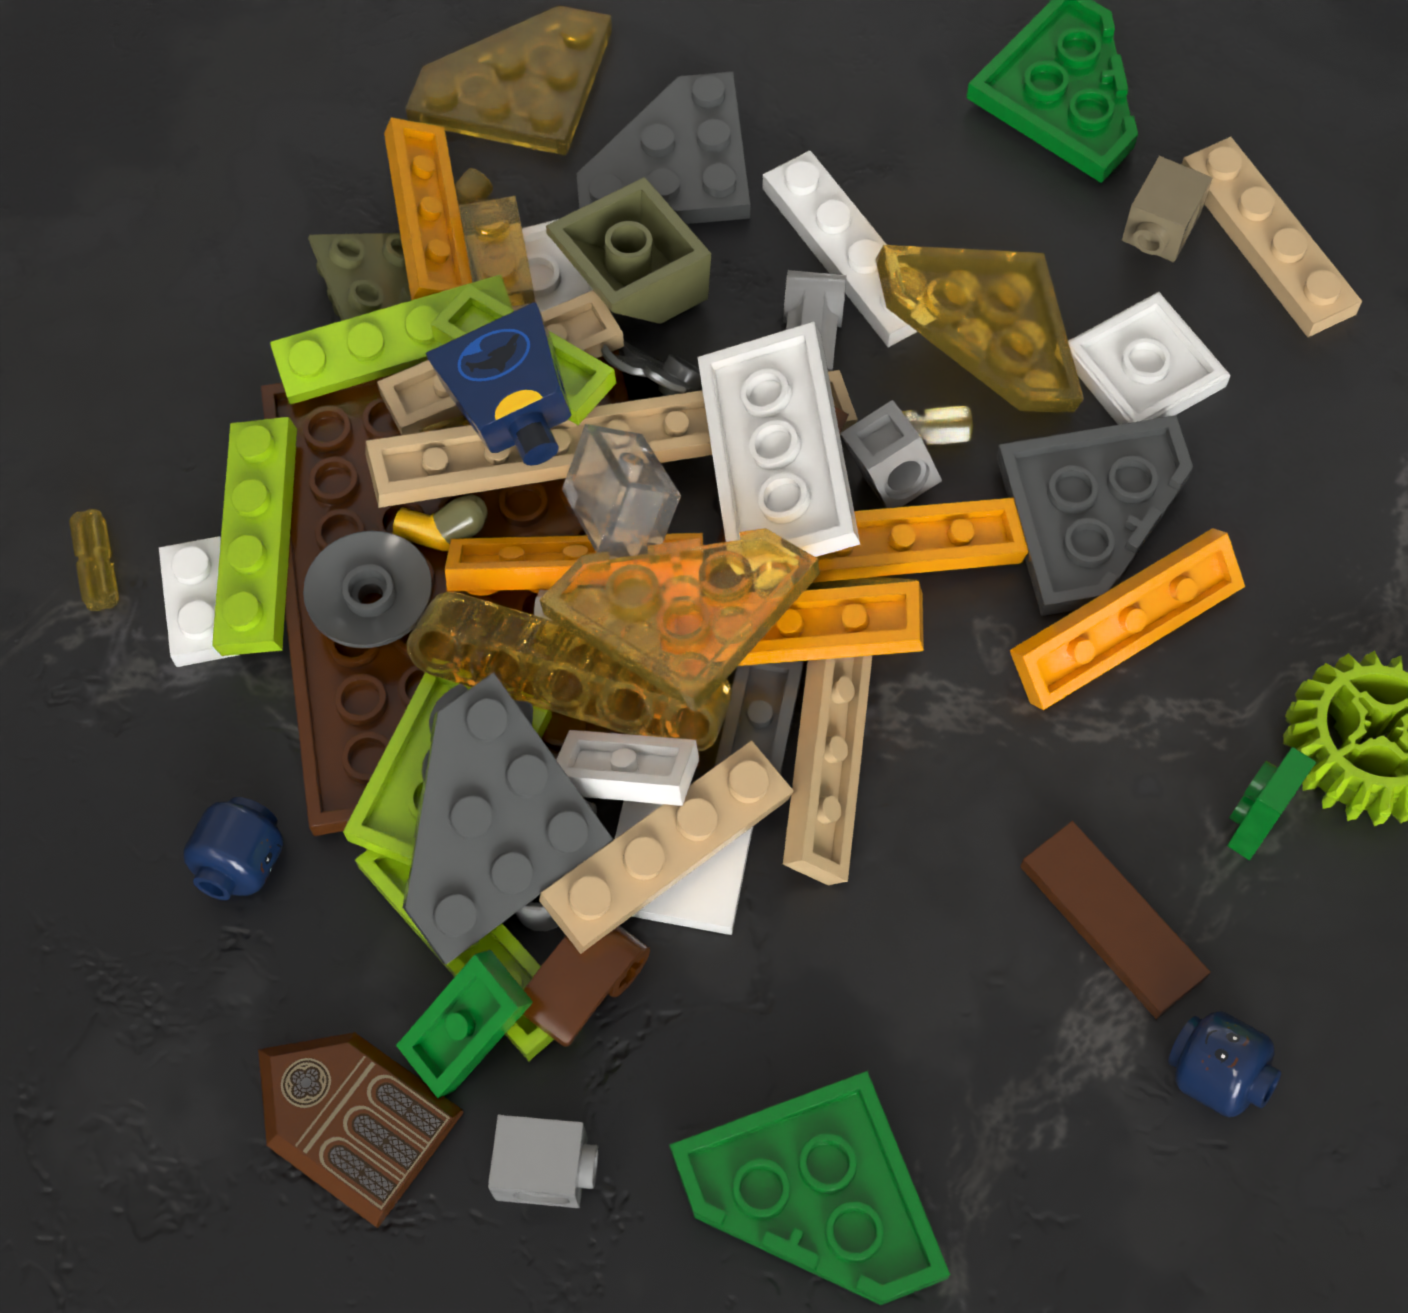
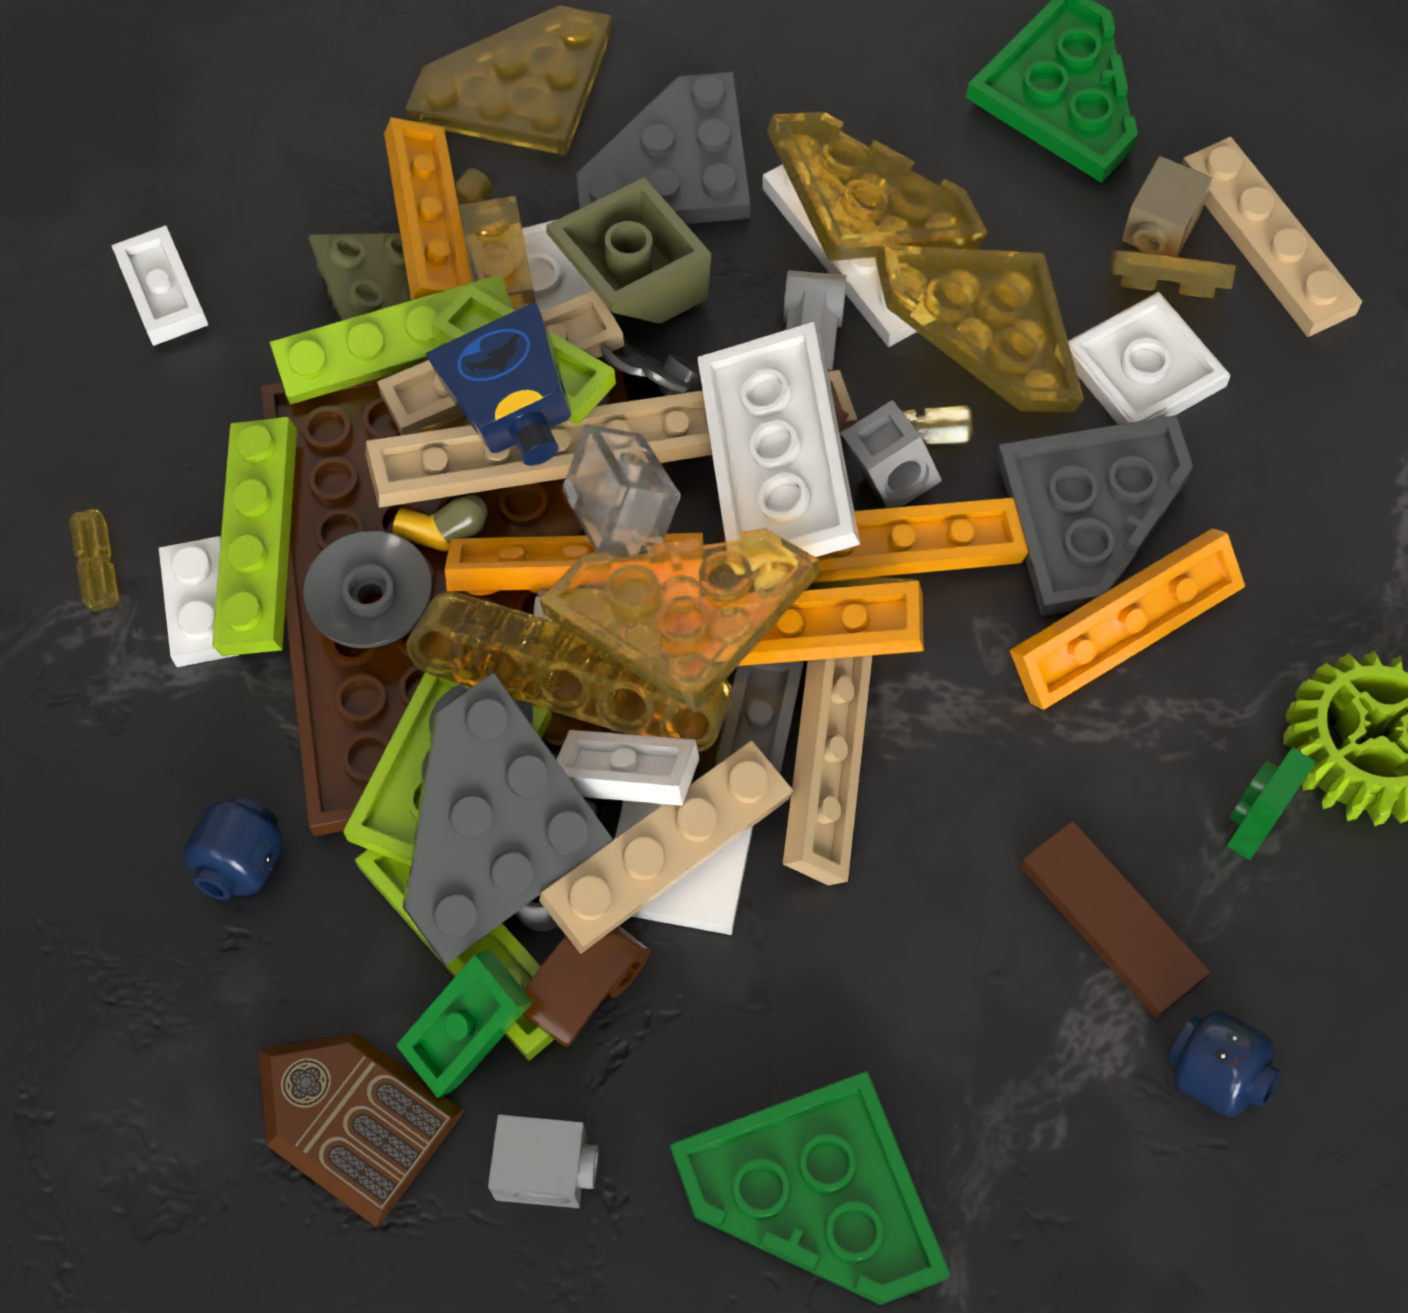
none -> white plate [111,226,208,346]
none -> clear yellow plate [767,112,988,261]
none -> clear yellow plate [1109,249,1236,298]

